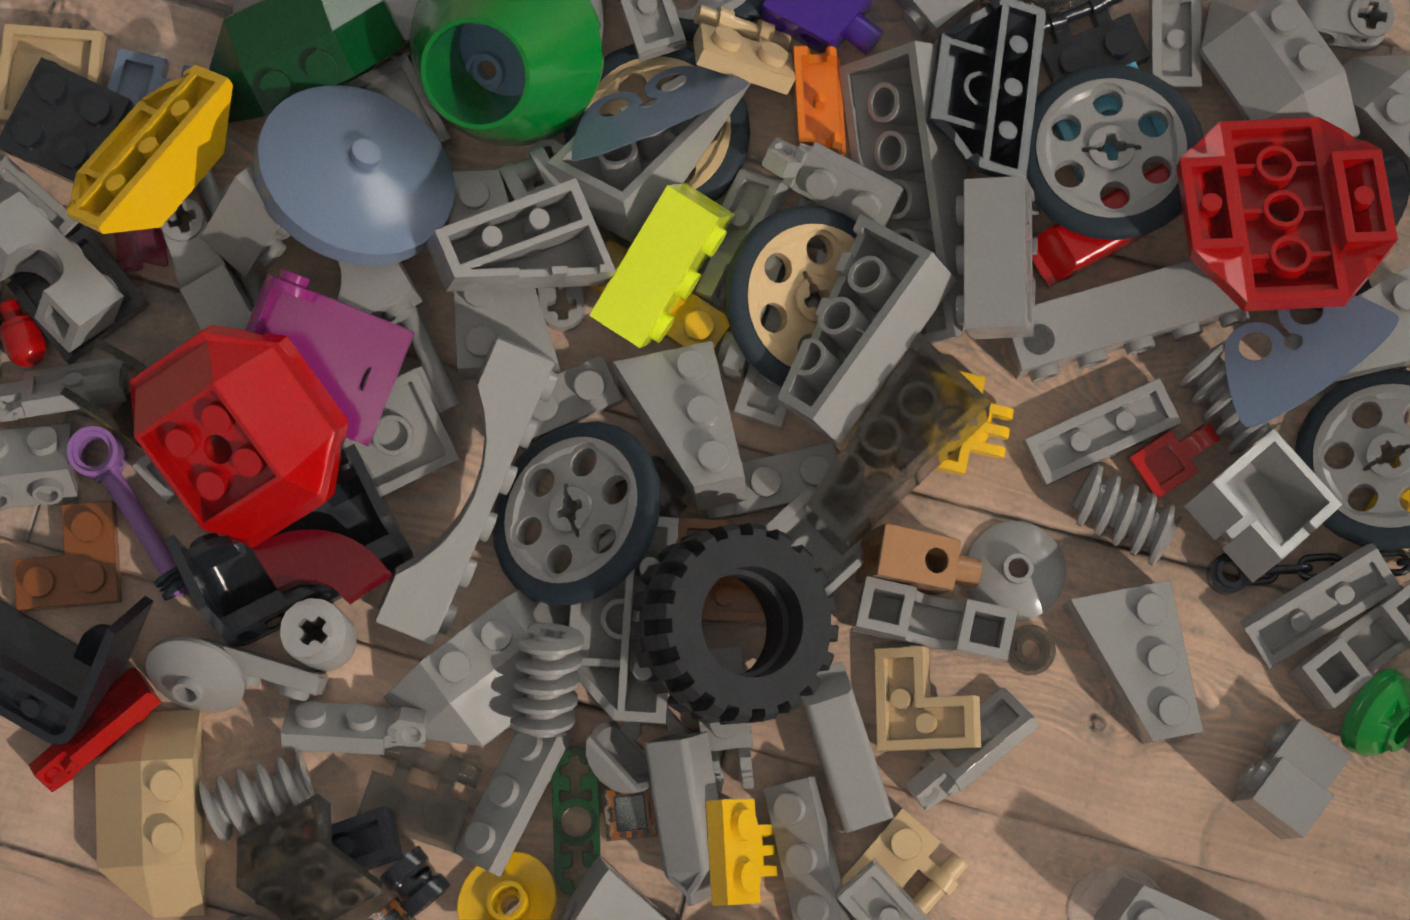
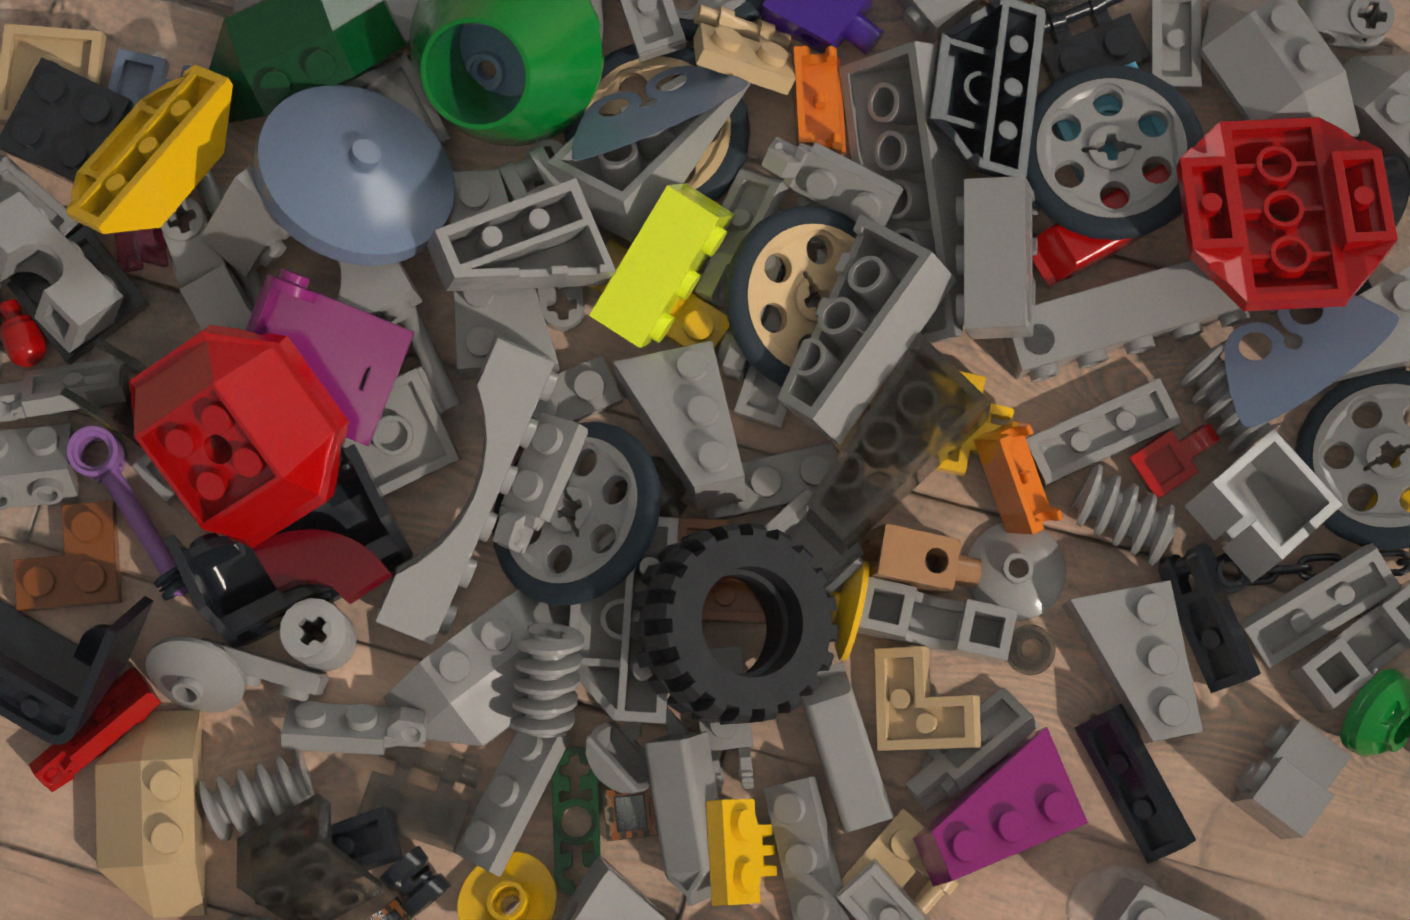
none -> light grey hinge [493,412,588,554]
none -> yellow dish [829,561,870,661]
none -> magenta wedge [913,727,1088,887]
none -> orange hinge [973,421,1063,535]
none -> black plate [1074,703,1196,864]
none -> black plate [1158,543,1261,693]

